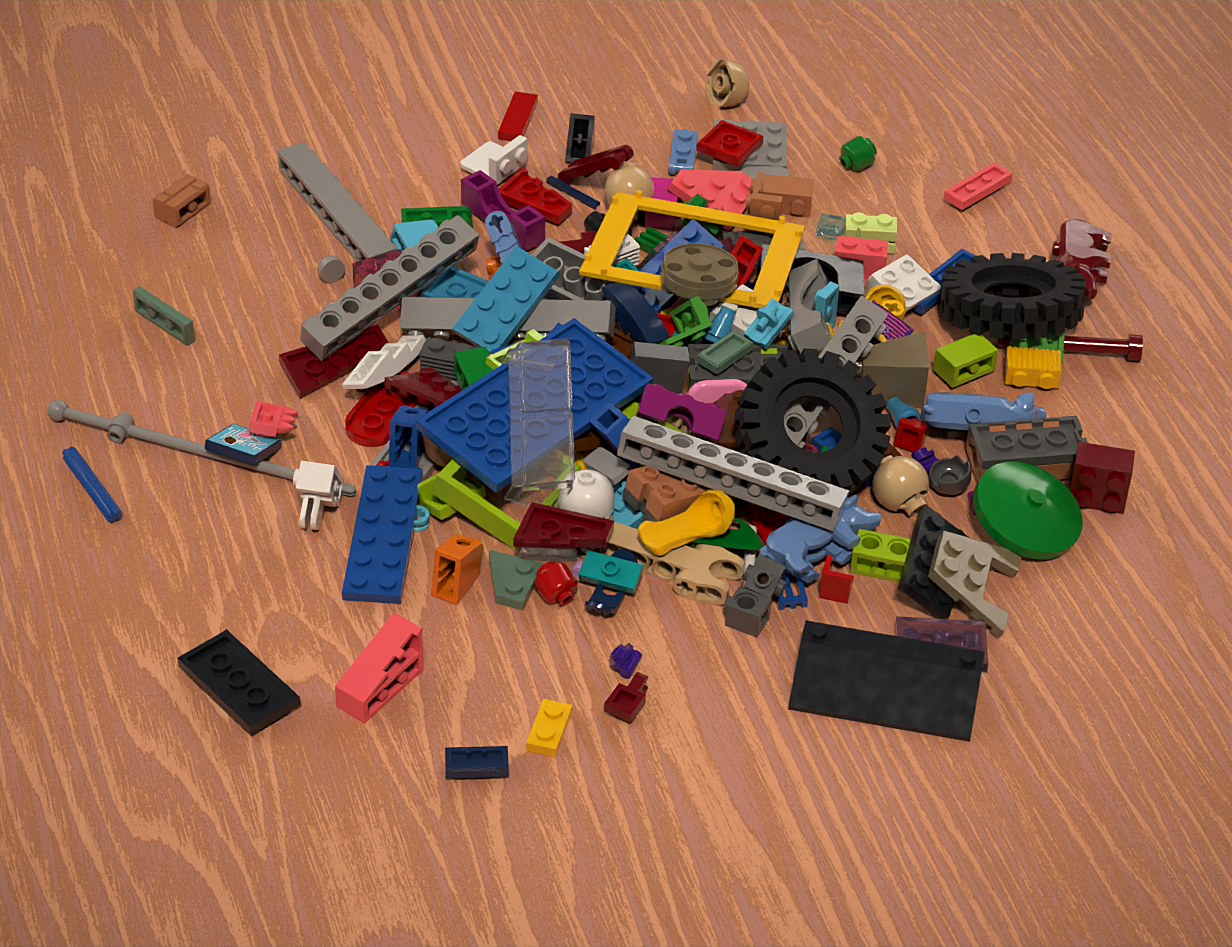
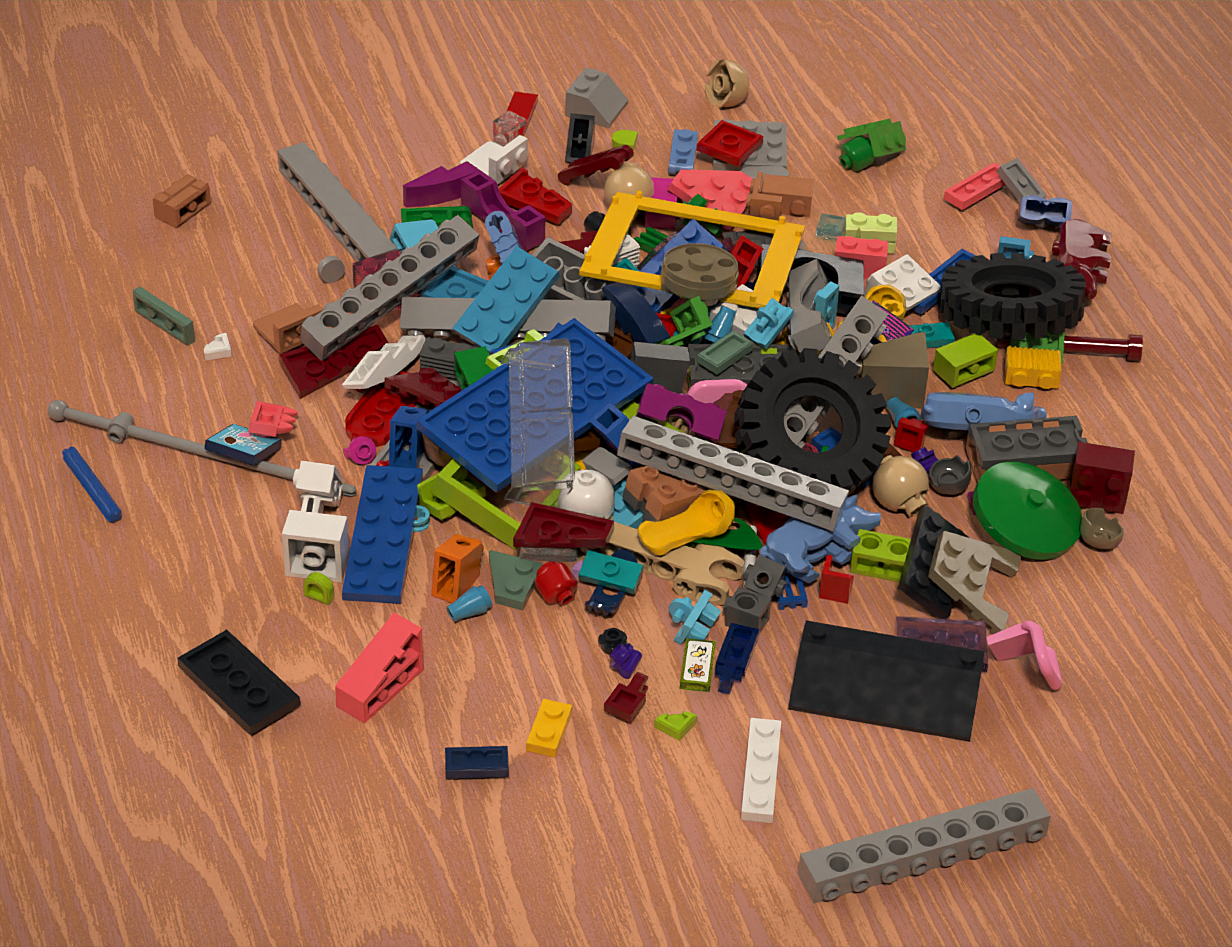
dark blue piece [546,175,600,210] -> none
none -> white tile [204,333,232,361]
none -> nougat bracket [253,303,323,354]
none -> white brick [282,510,349,583]
none -> lime tile [303,572,335,605]
none -> dark pink plate [343,436,376,464]
none -> magenta slope [403,161,479,207]
none -> dark azure cone [446,585,492,622]
none -> clear bracket [493,111,526,147]
none -> light grey slope [565,68,628,128]
none -> black plate [598,628,627,655]
none -> lime tile [612,130,638,152]
none -> lime tile [654,711,697,741]
none -> medium azure hips [669,590,722,645]
none -> tile [680,638,716,692]
none -> clear blue hinge [715,623,760,694]
none -> white plate [741,718,781,823]
none -> light grey brick [798,788,1051,903]
none -> bright green bracket [837,119,907,158]
none -> teal plate [909,322,955,348]
none -> bright pink piece [986,620,1062,690]
none -> light grey plate [996,158,1047,202]
none -> dark azure bracket [998,236,1034,260]
none -> brick [1018,195,1072,227]
none -> dark tan hair [1080,508,1124,549]

